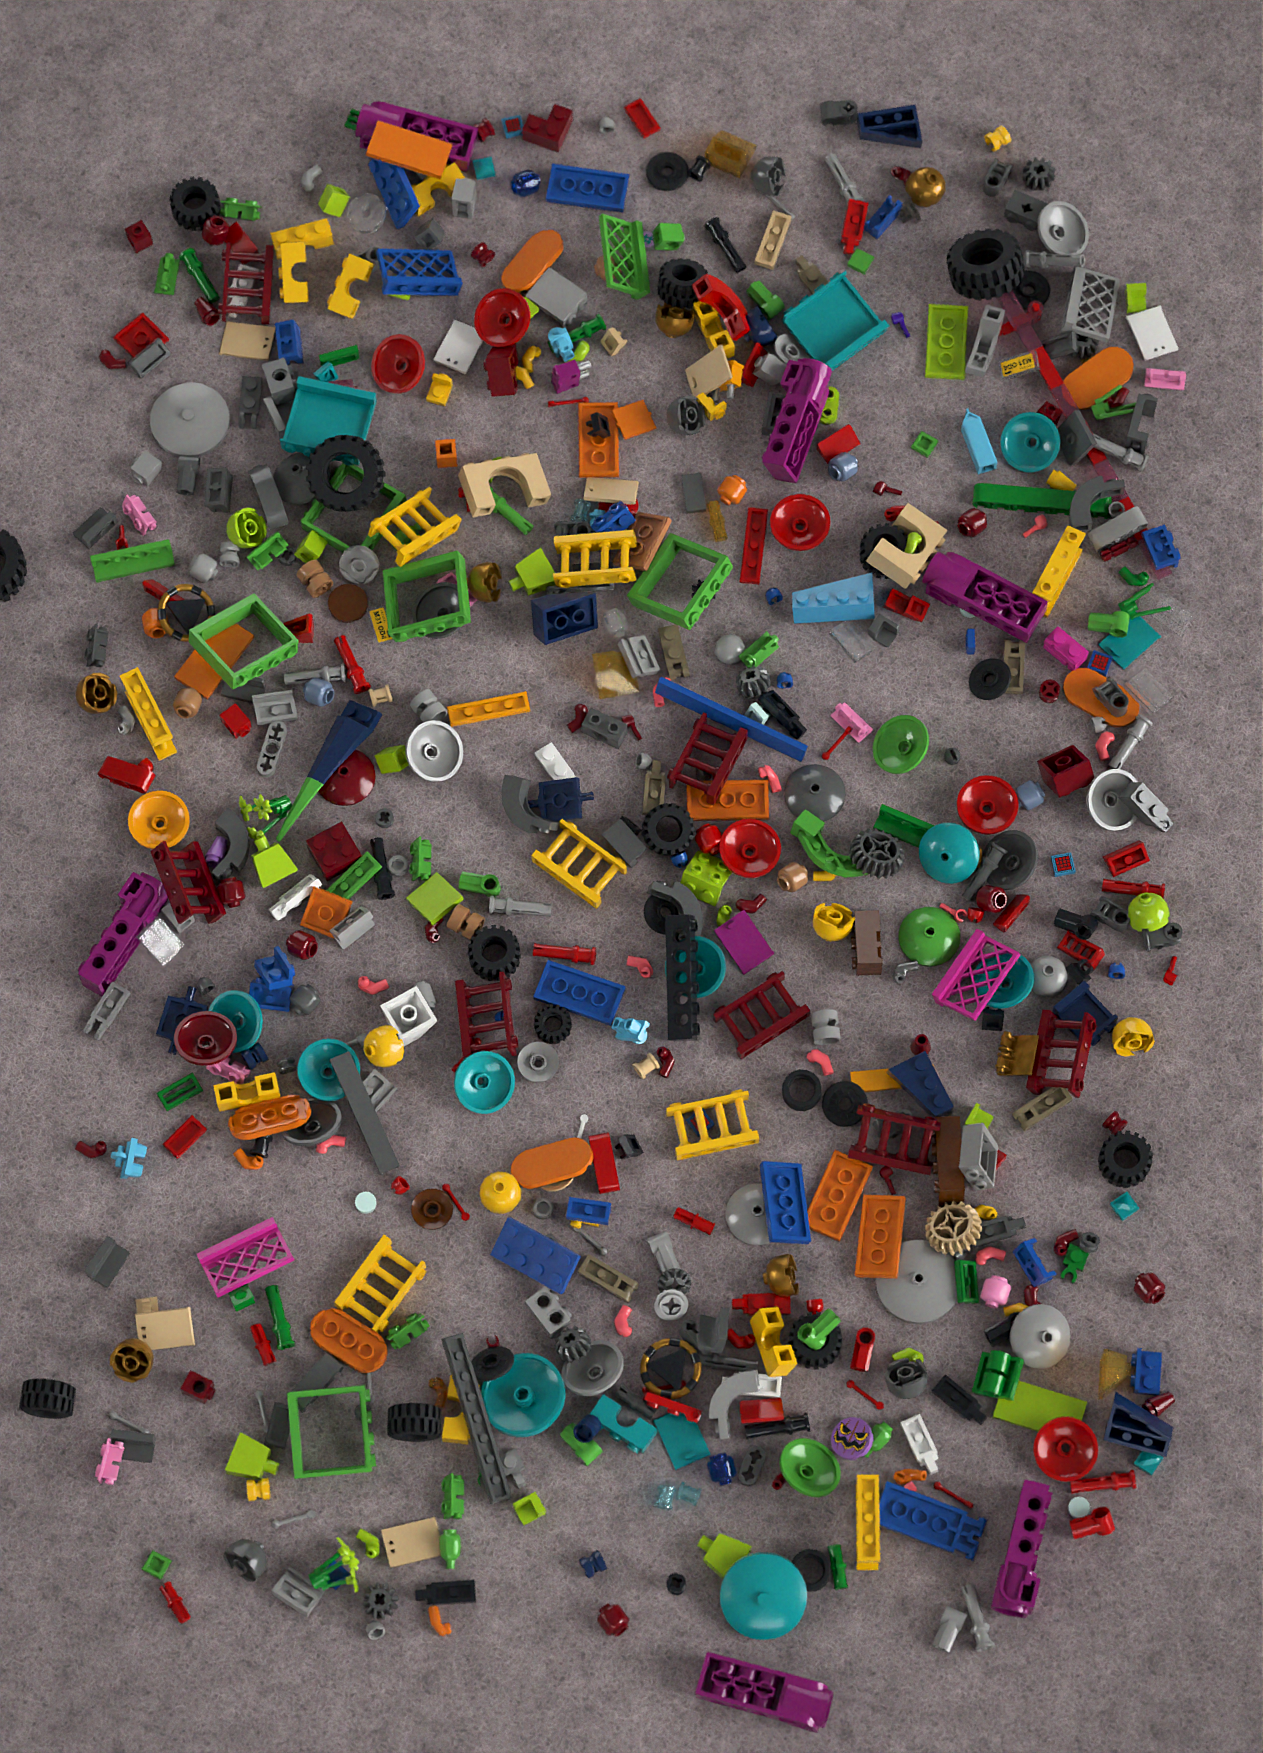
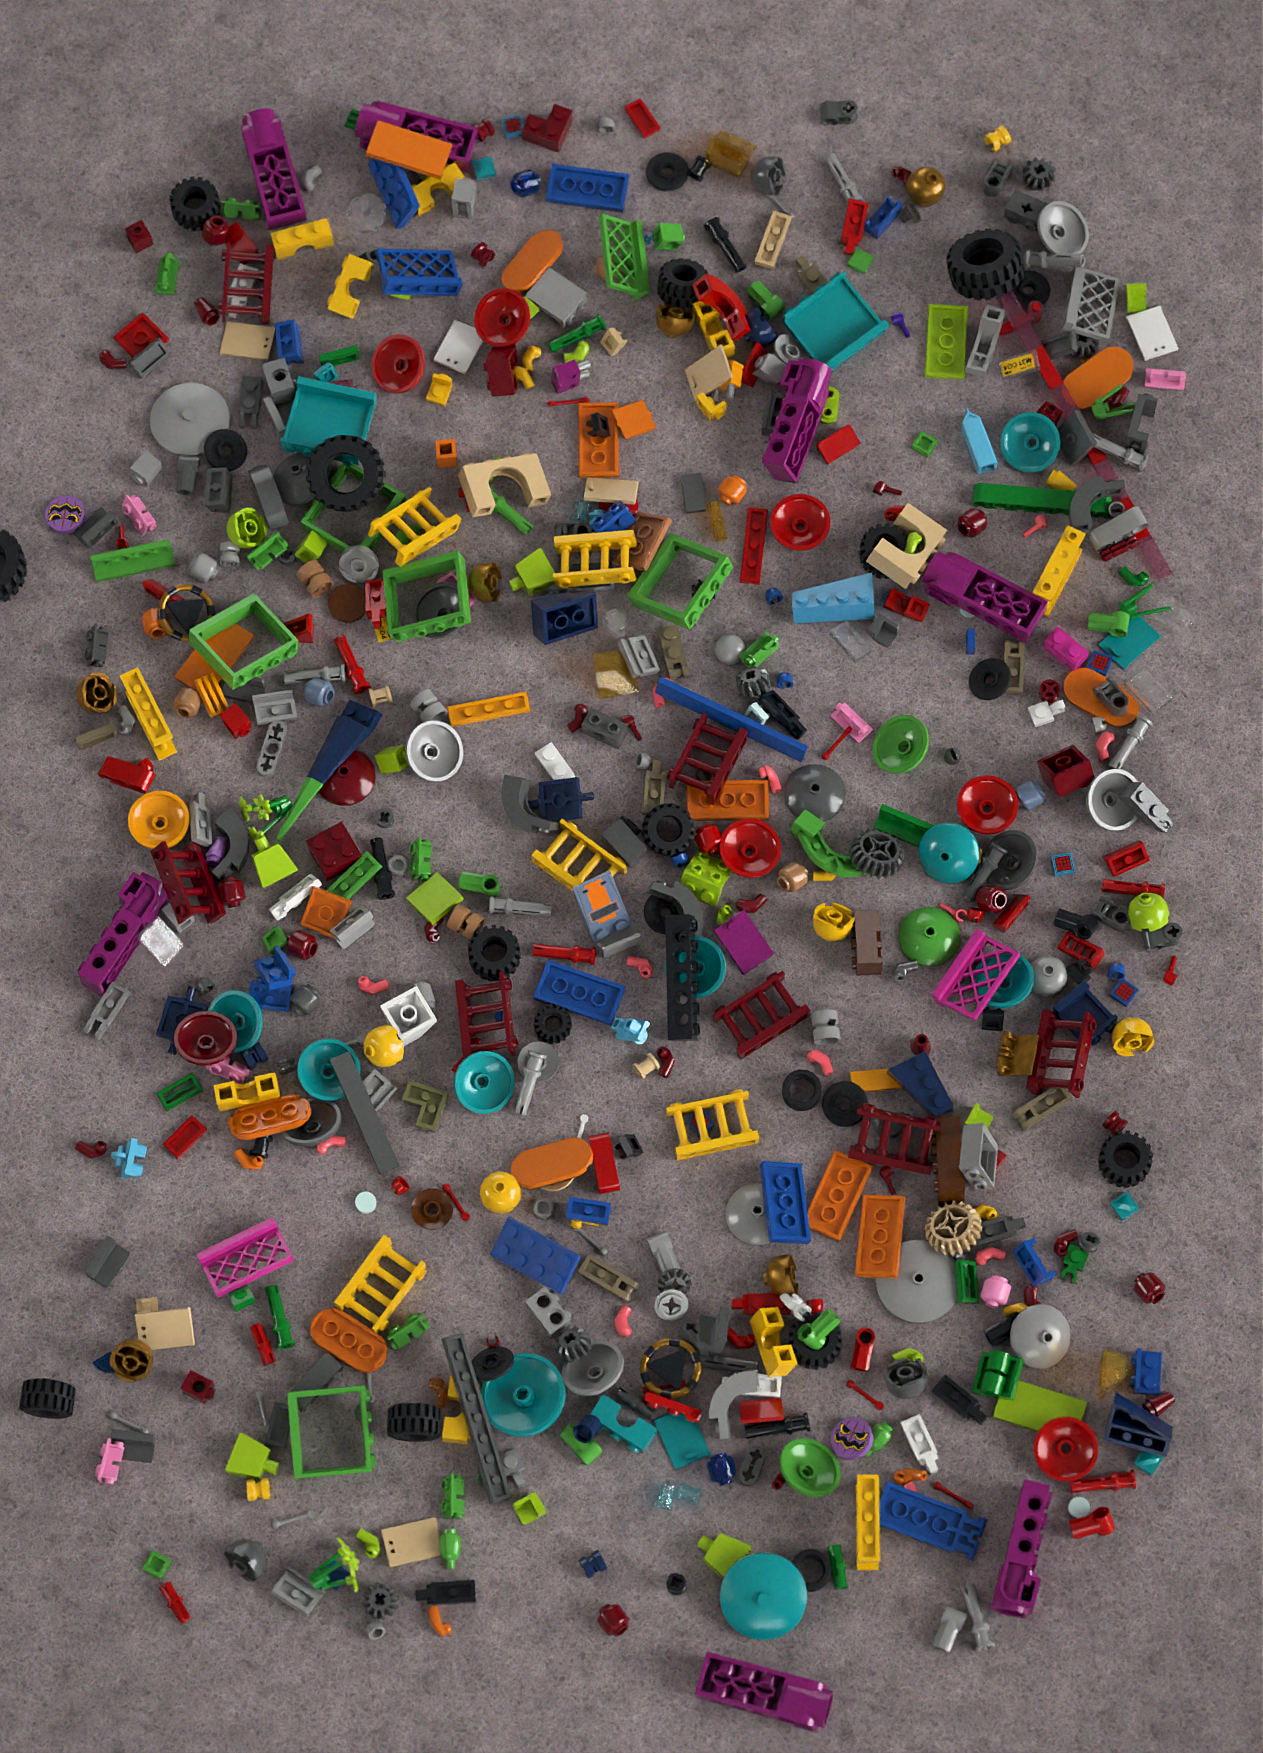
green pin [179,248,220,304] -> none
yellow arch [277,242,309,303] -> none
lime panel [318,184,350,217] -> none
dark grey panel [414,218,445,250] -> none
medium azure hips [548,327,575,362] -> none
dark grey cylinder [666,395,705,436] -> none
red axle [673,1207,716,1236] -> none
sand blue head [828,452,858,482] -> none
dark blue wedge [857,104,922,148] -> none
blue bracket [1142,525,1181,570] -> none
none -> medium lavender tile [45,496,86,534]
none -> dark tan tile [76,722,118,750]
none -> clear blue tile [92,1351,115,1373]
none -> light grey hinge [189,792,212,847]
none -> light orange tile [194,672,229,718]
none -> black wheel [204,429,247,471]
none -> magenta brick [241,108,307,230]
none -> bright green tile [262,925,288,955]
none -> red hinge [365,579,387,629]
none -> olive plate [402,1080,449,1133]
none -> light grey pin [514,1050,547,1115]
none -> sand blue slope [572,871,631,943]
none -> light grey panel [597,923,642,958]
none -> white plate [779,1293,812,1321]
none -> white plate [1028,700,1065,727]
none -> tile [1109,978,1139,1007]

